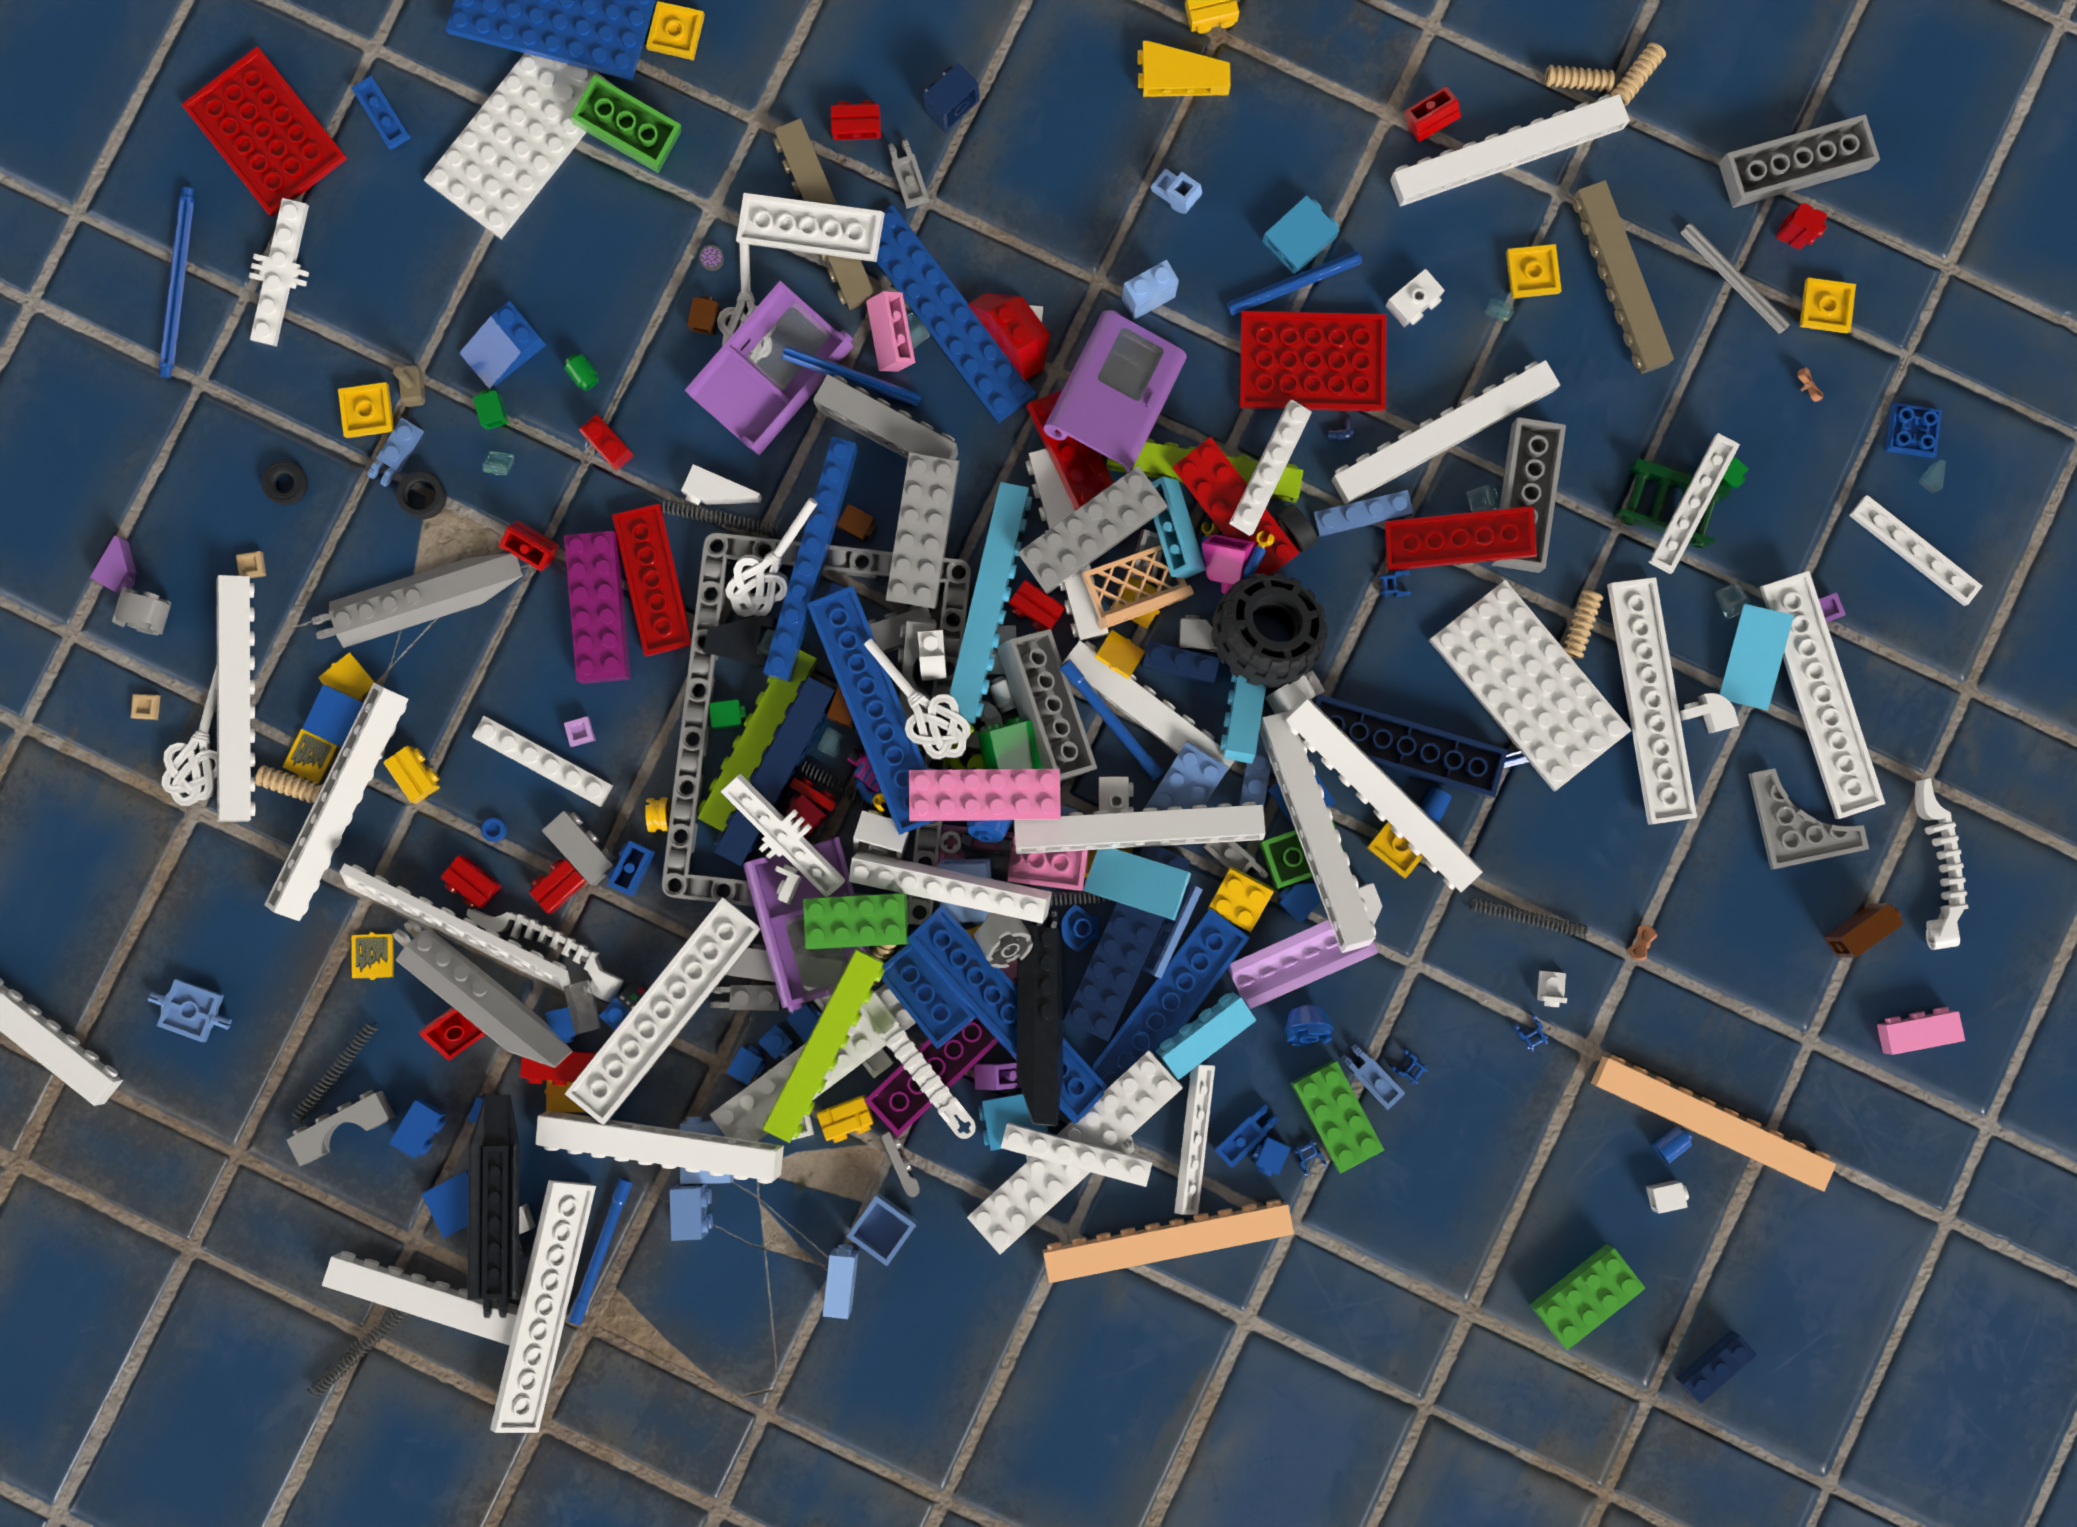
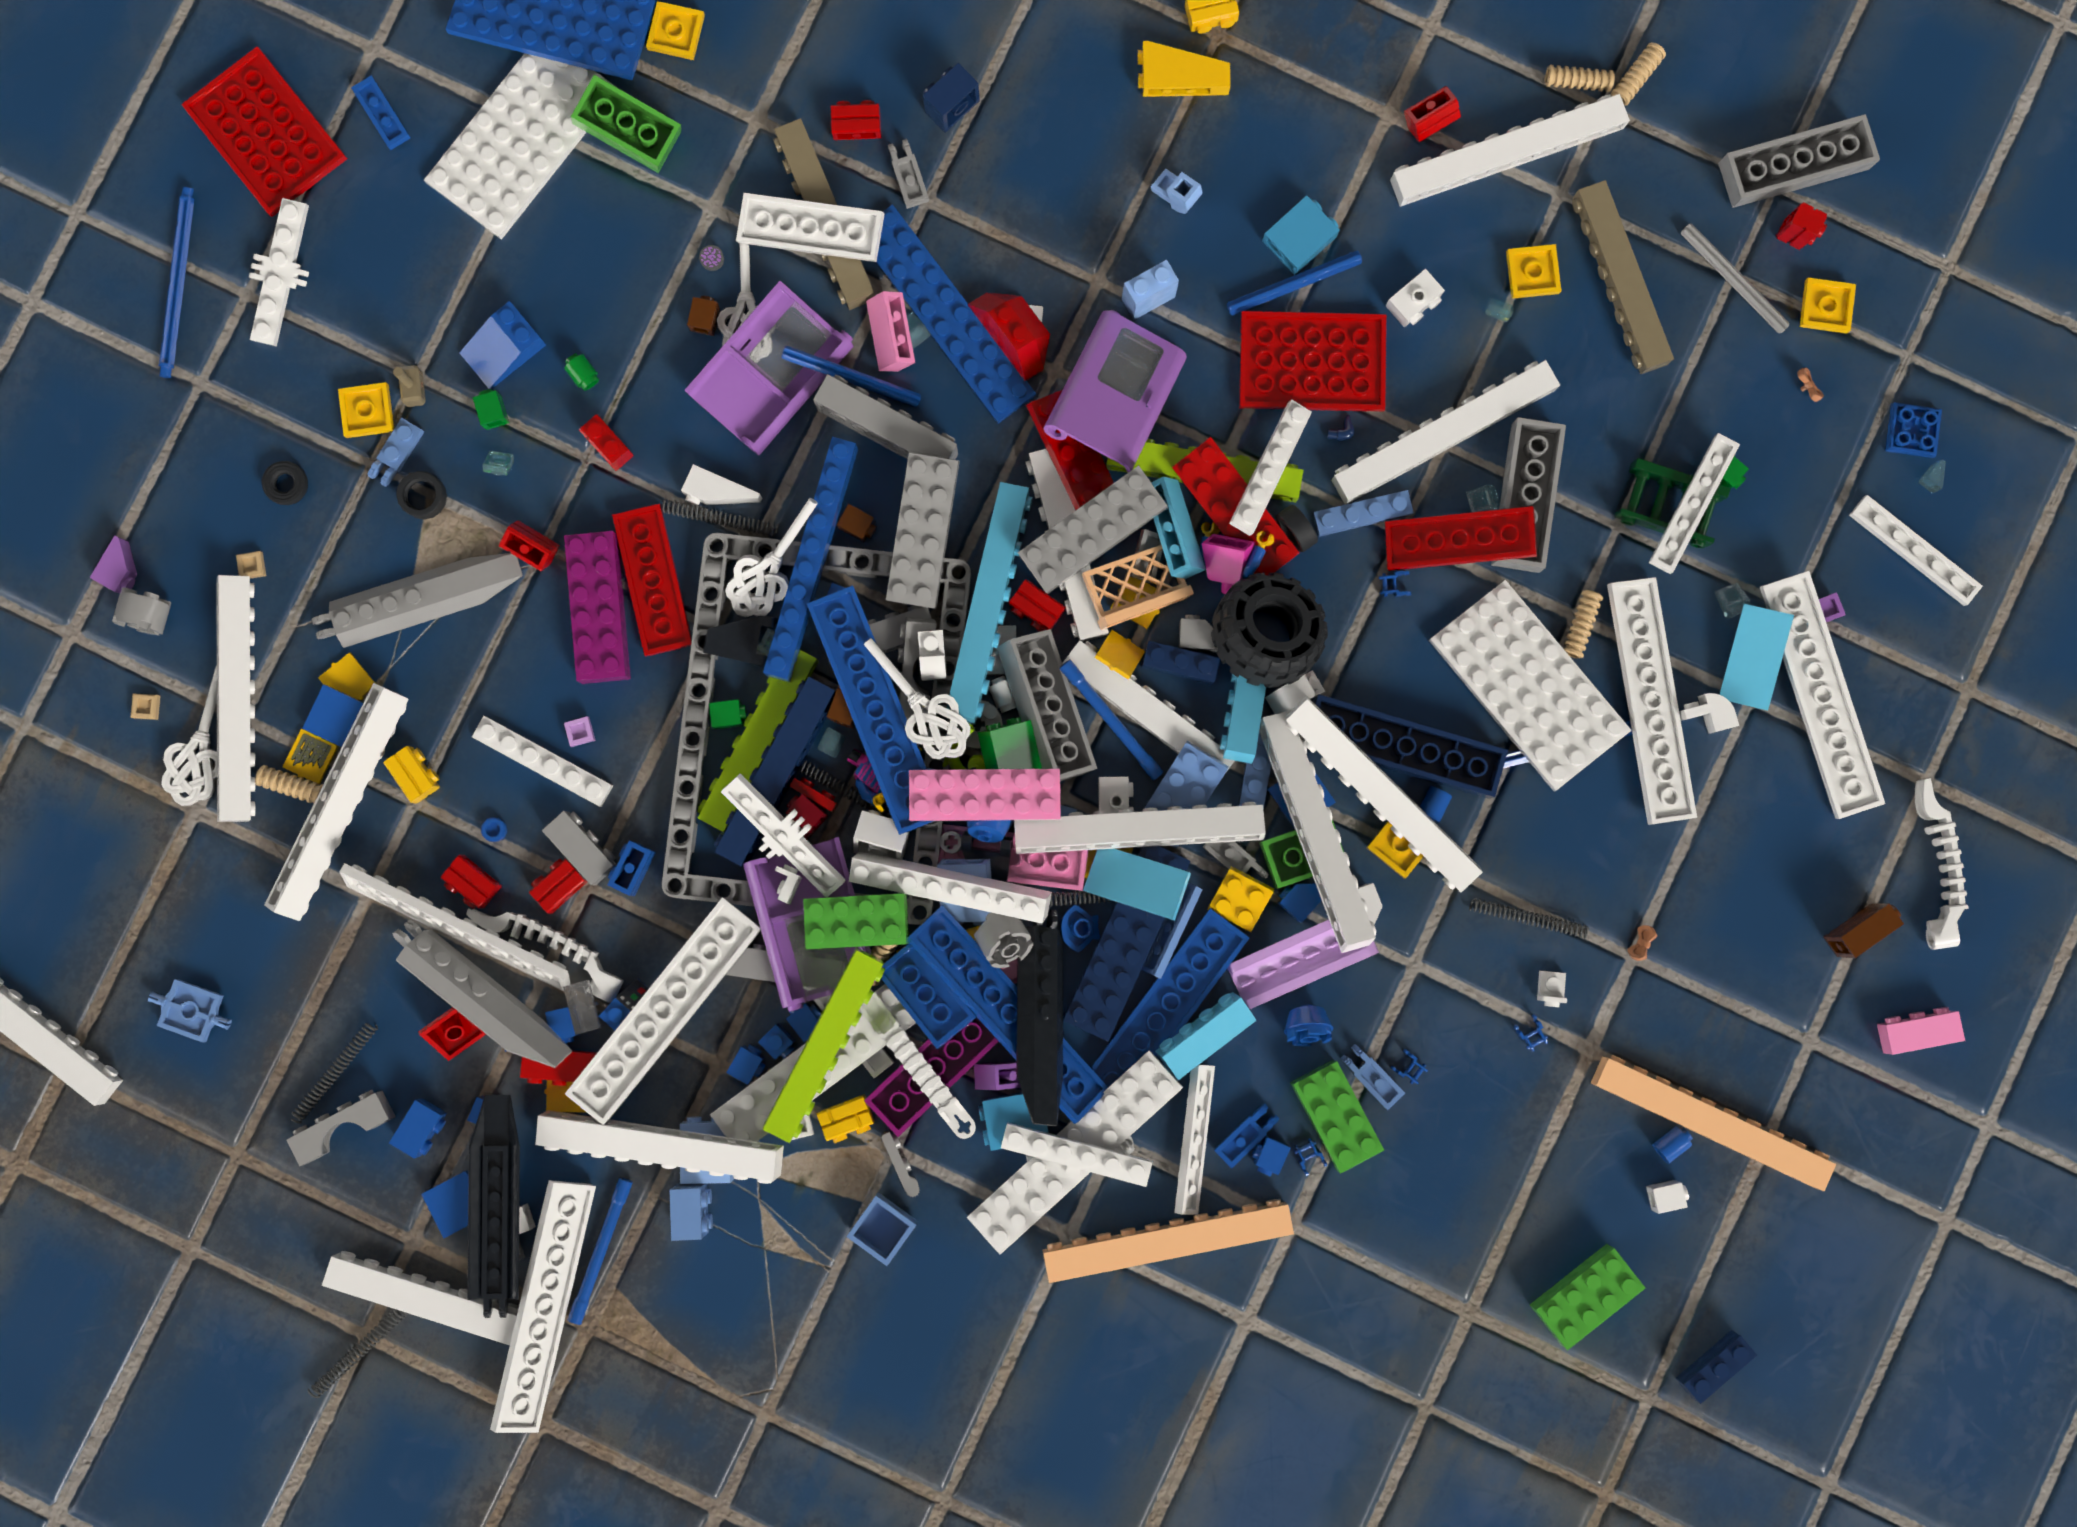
piece [351,932,394,980] -> none
yellow wheel [645,797,671,832] -> none
light grey hinge [710,985,780,1011] -> none
light blue brick [823,1244,859,1319] -> none
light grey plate [1748,768,1869,869] -> none

